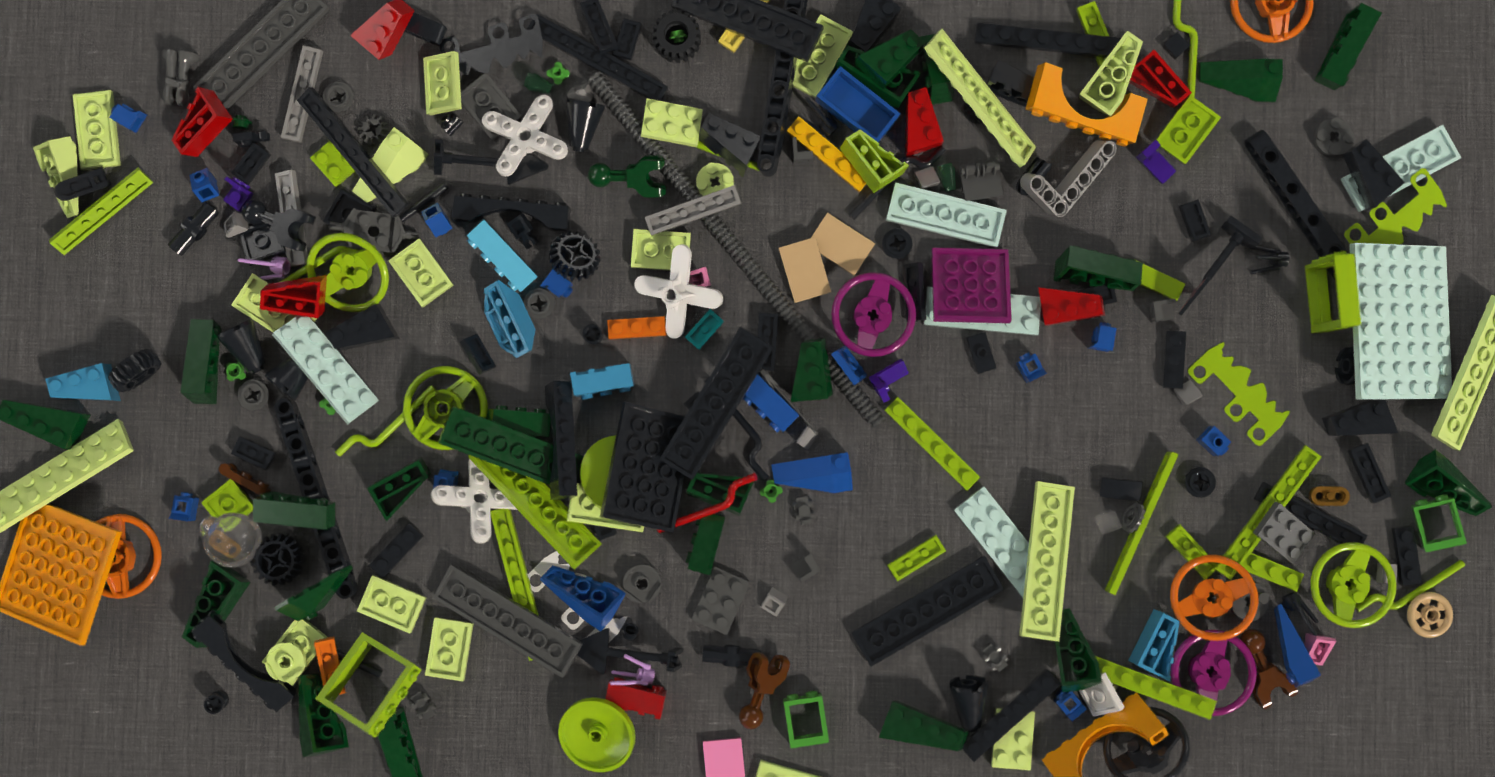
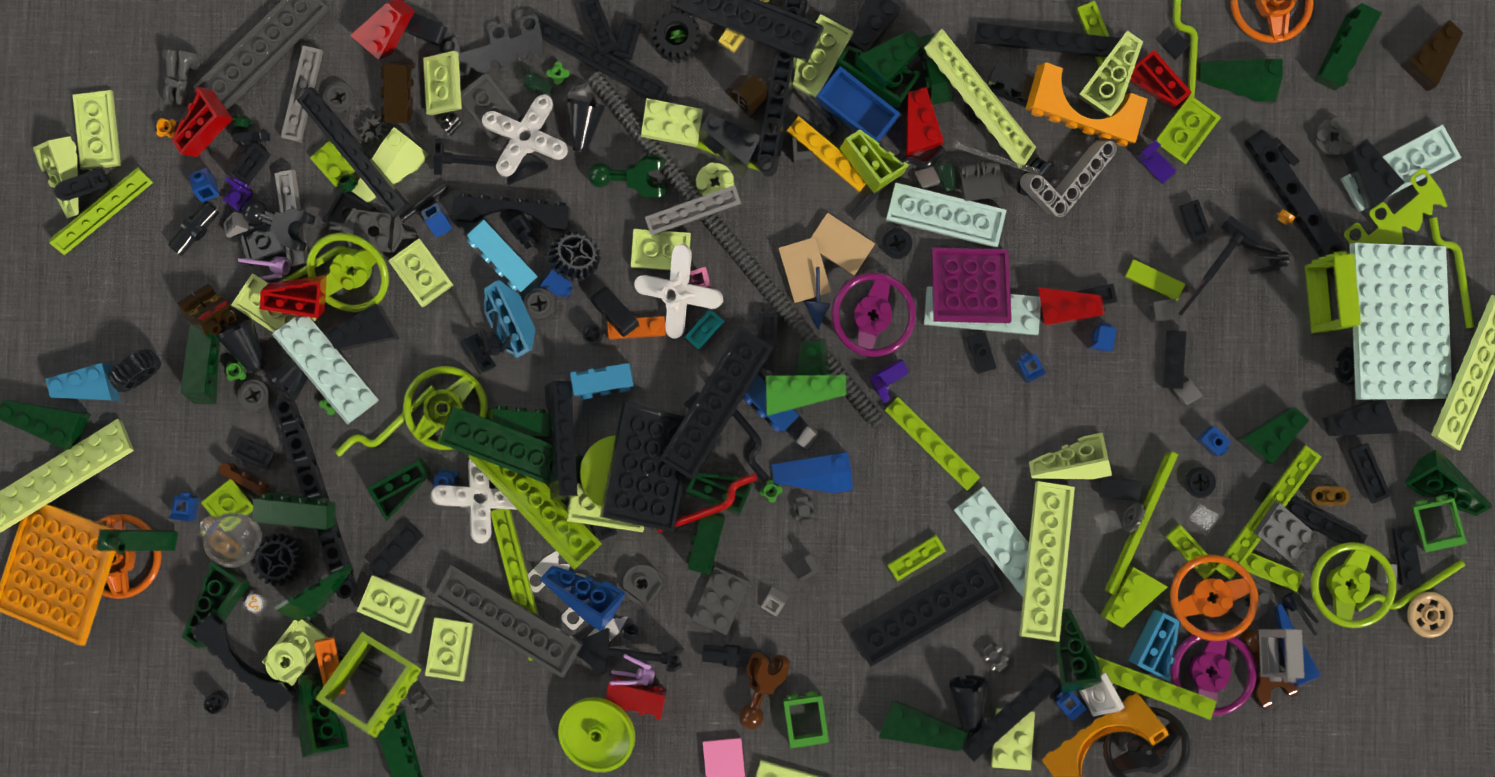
blue window [109,104,147,133] -> none
blue plate [831,345,867,385] -> none
black plate [903,262,926,322] -> none
dark green wedge [1053,245,1143,291] -> none
lime piece [1188,342,1290,446] -> none
bright pink slope [1304,633,1336,665] -> none
none -> dark green piece [96,530,178,553]
none -> light orange plate [156,118,177,138]
none -> dark brown hips [177,284,237,335]
none -> tile [242,590,270,616]
none -> dark green plate [338,174,358,193]
none -> dark brown wedge [381,62,415,124]
none -> black plant [480,312,513,356]
none -> black beam [590,286,639,337]
none -> dark brown wedge [724,75,767,118]
none -> bright green wedge [766,375,846,416]
none -> dark blue piece [805,266,831,330]
none -> clear axle [953,142,1040,175]
none -> yellowish green wedge [1029,432,1112,479]
none -> lime wedge [1100,566,1167,628]
none -> clear slope [1189,504,1219,531]
none -> dark green wedge [1236,407,1310,464]
none -> light grey window [1259,629,1304,682]
none -> black plate [1272,137,1300,166]
none -> light orange plate [1277,209,1295,225]
none -> dark brown wedge [1400,20,1463,92]
none -> lime piece [1429,217,1474,328]

